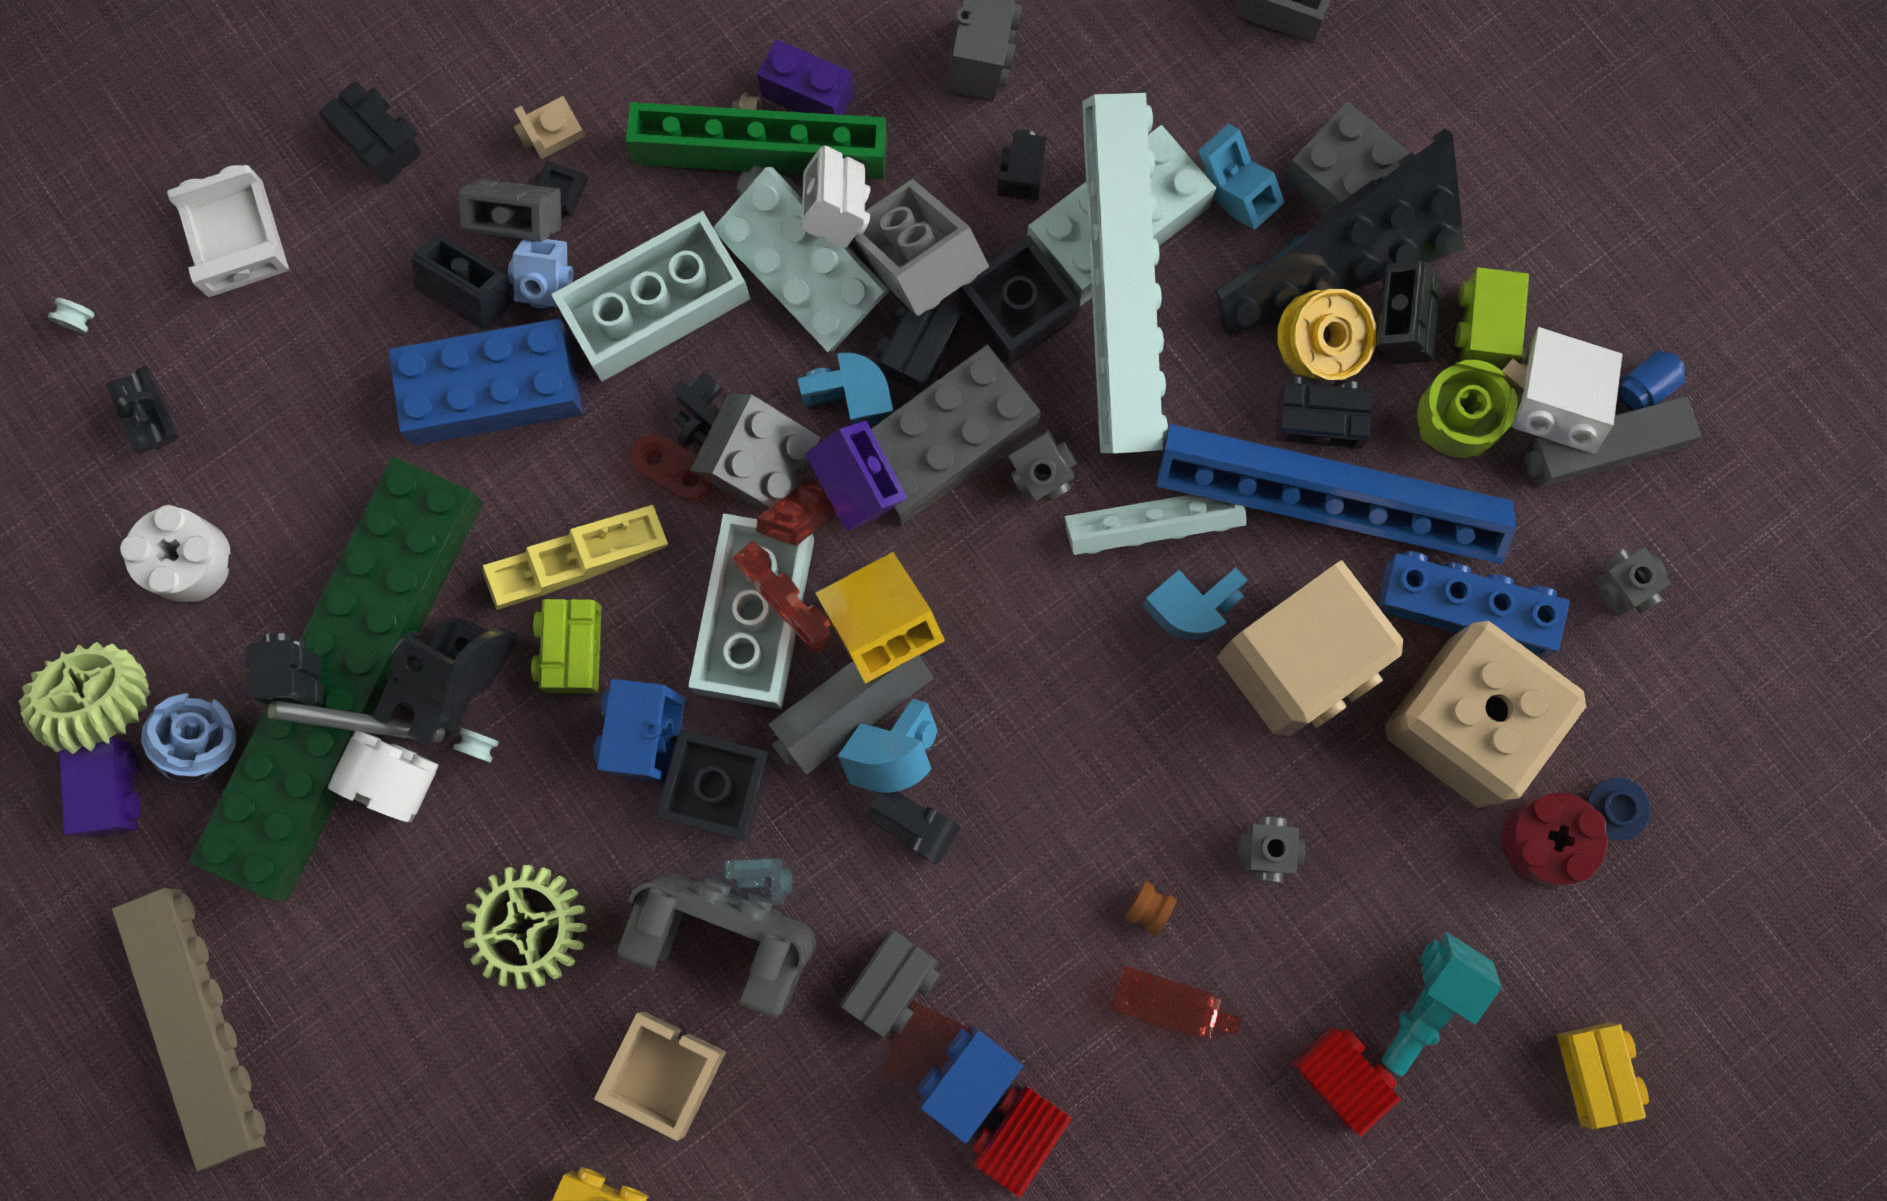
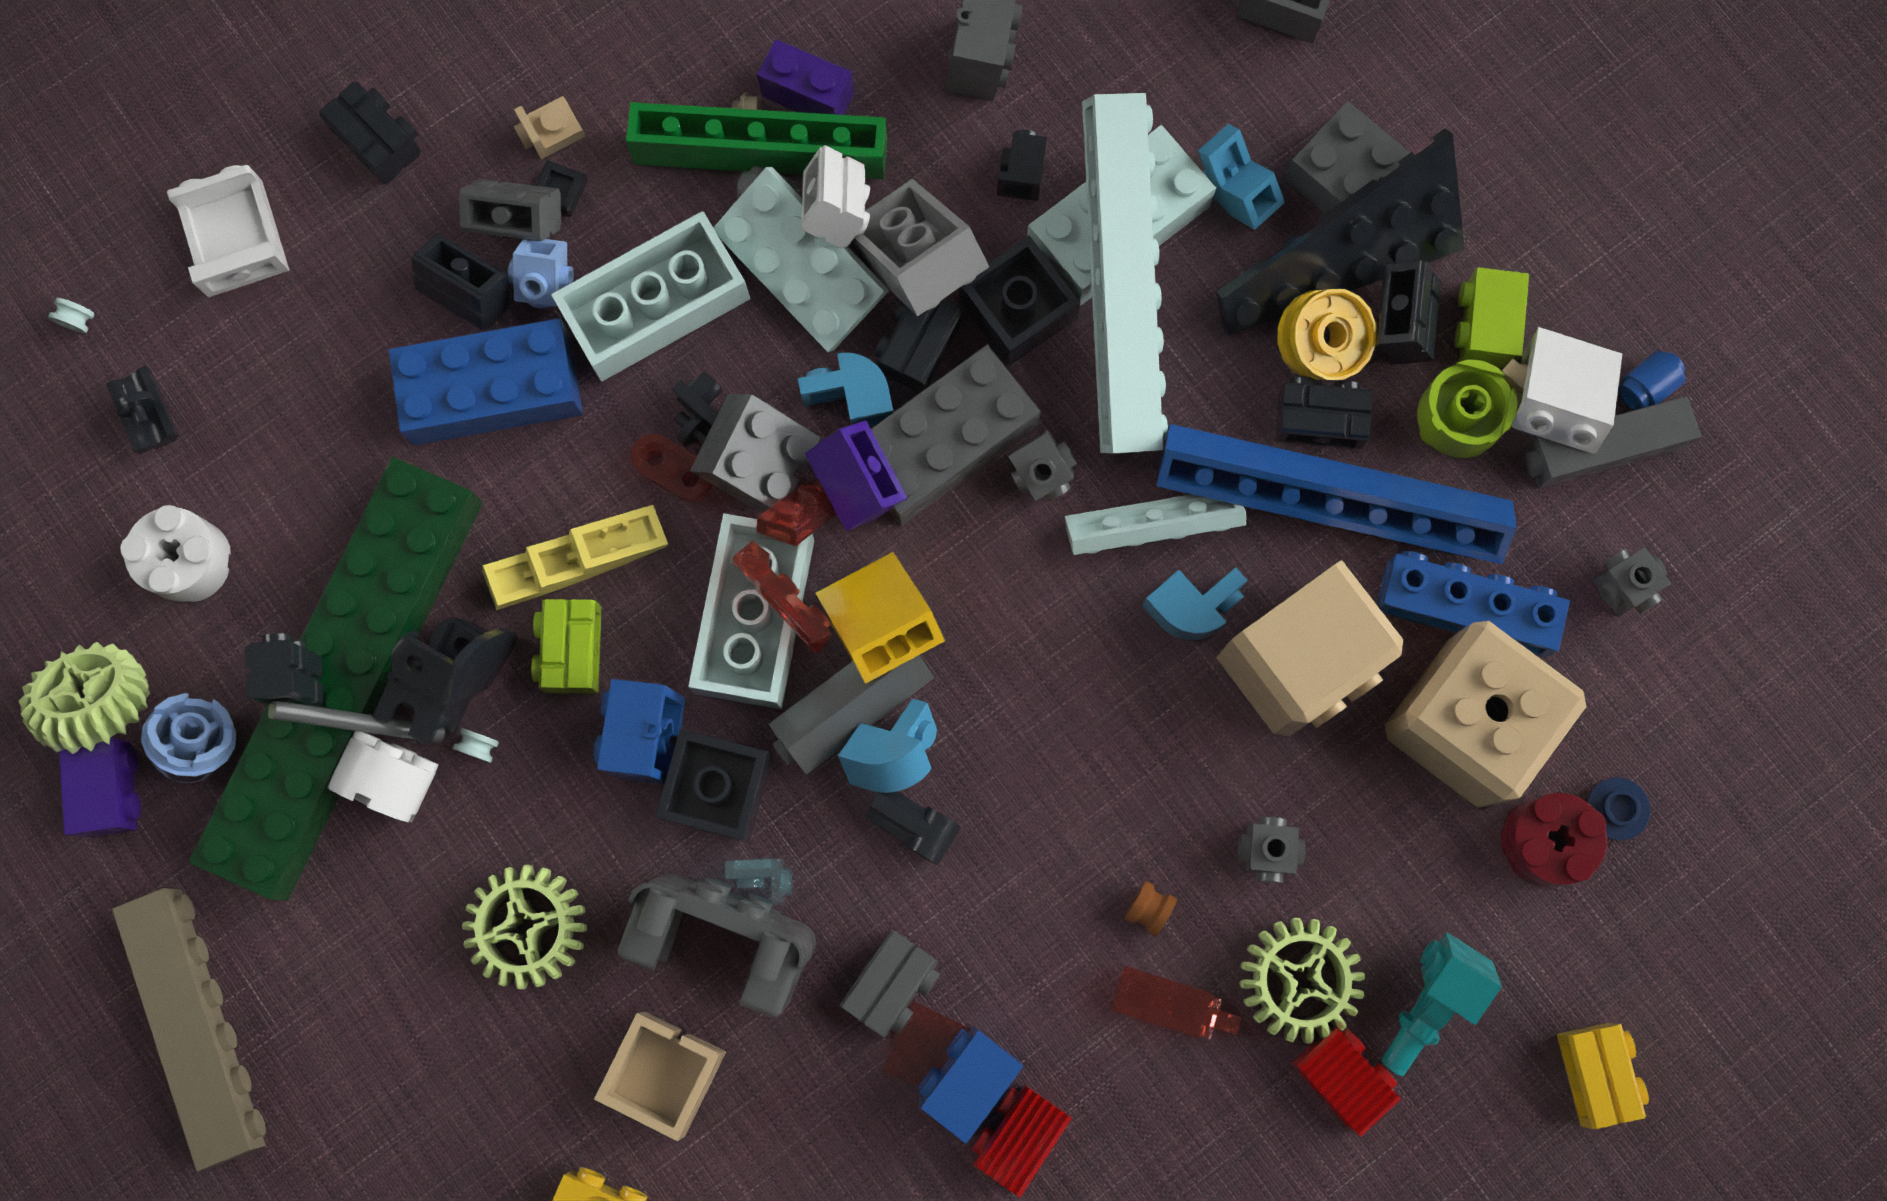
none -> yellowish green gear [1240,918,1365,1043]

